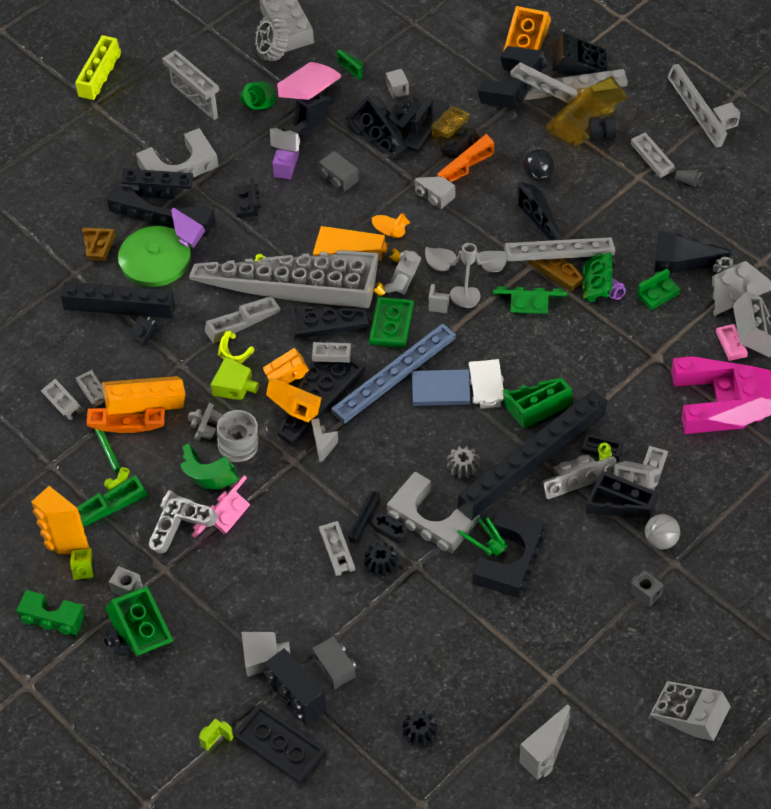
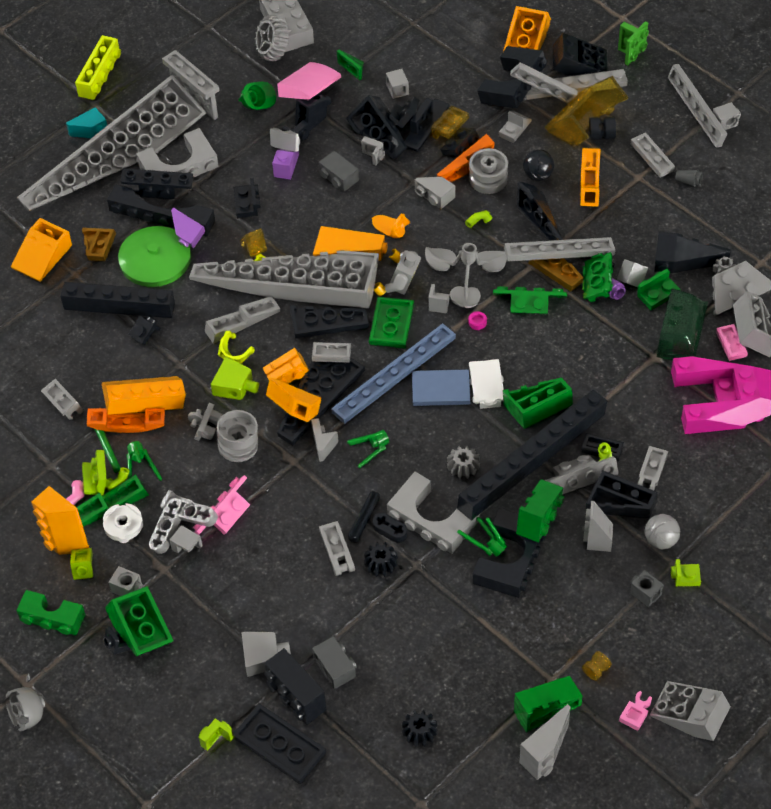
light grey plate [75,370,105,408] -> none
green arch [180,443,239,489] -> none
light grey hinge [614,461,660,489] -> none
none -> light grey cylinder [6,687,45,731]
none -> light orange slope [11,218,72,282]
none -> light grey wedge [17,75,206,211]
none -> teal slope [66,107,107,138]
none -> bright pink arm [66,480,85,505]
none -> lime bracket [82,450,107,495]
none -> white plate [103,503,144,543]
none -> green plant [126,441,162,481]
none -> light grey panel [169,525,202,553]
none -> clear yellow slope [240,228,267,257]
none -> green plant [347,430,389,468]
none -> light grey bracket [361,136,385,166]
none -> lime arm [465,210,492,228]
none -> dark pink tile [468,311,487,330]
none -> light grey wheel [469,148,508,194]
none -> light grey slope [499,111,532,143]
none -> green wedge [514,676,583,733]
none -> green wedge [516,479,565,543]
none -> light orange arch [580,148,600,207]
none -> clear yellow wheel [582,651,612,681]
none -> light grey slope [583,501,613,552]
none -> light grey panel [617,259,648,287]
none -> bright green bracket [618,21,649,65]
none -> bright pink plate [619,691,652,731]
none -> clear green windscreen [657,289,708,360]
none -> lime bracket [671,559,701,586]

